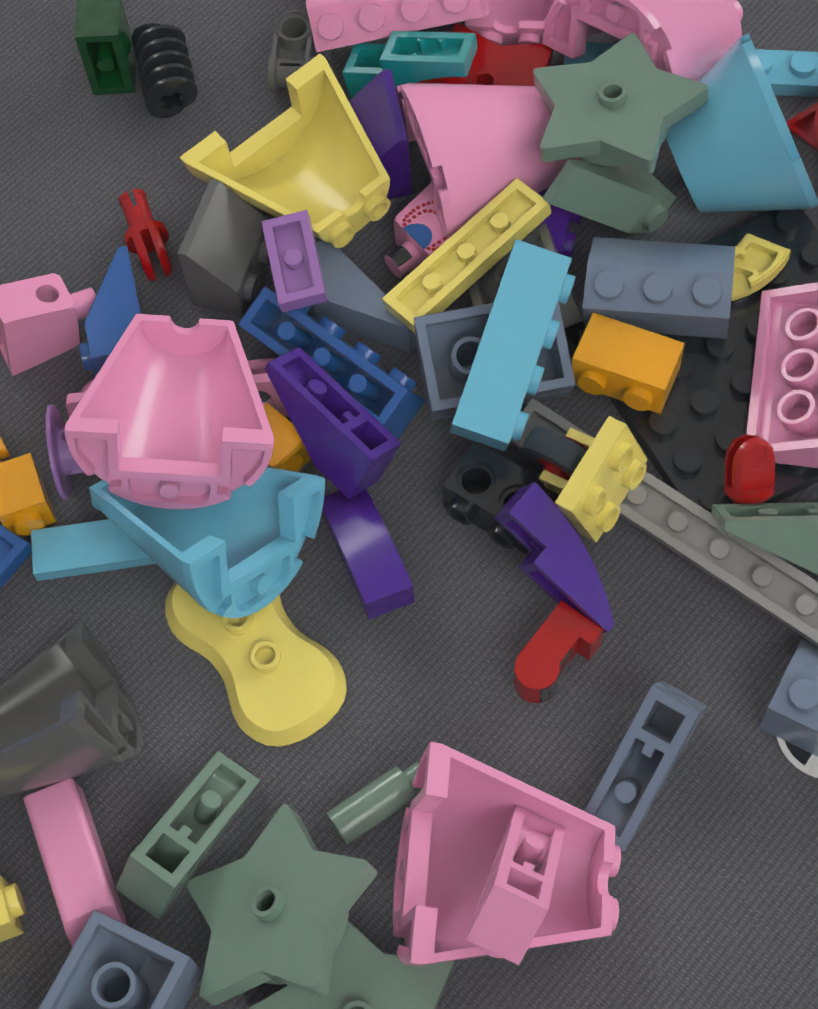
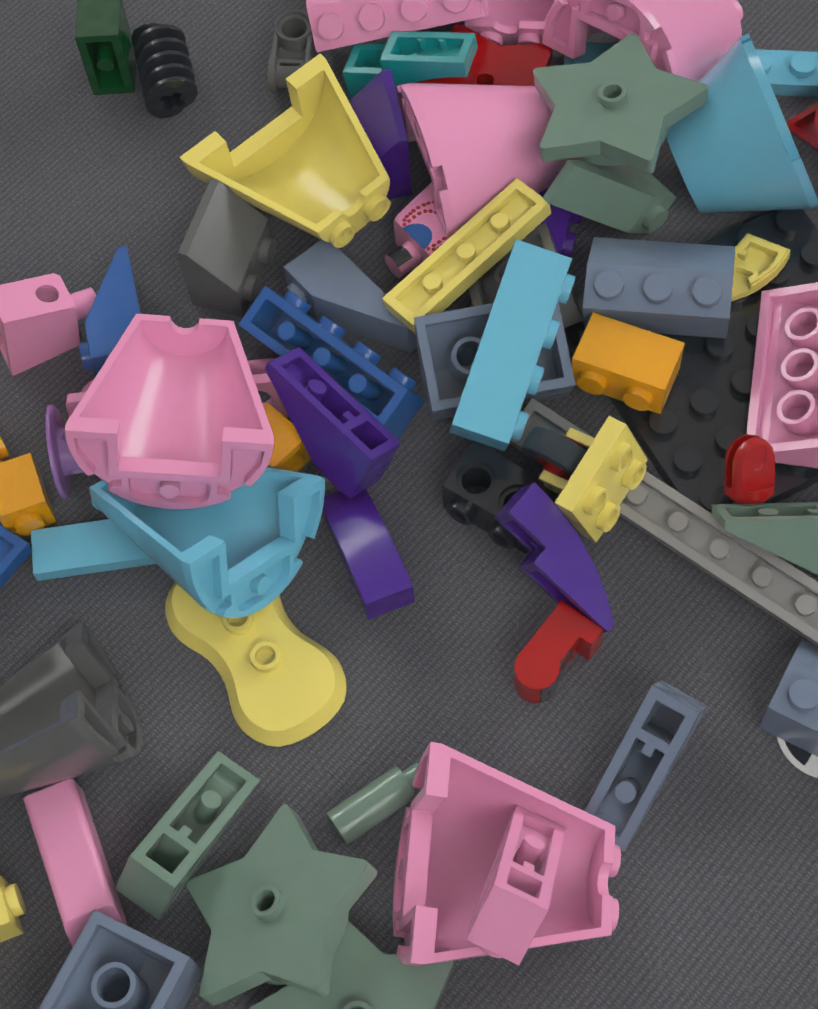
red arm [118,189,173,282] -> none
medium lavender plate [261,210,328,313] -> none

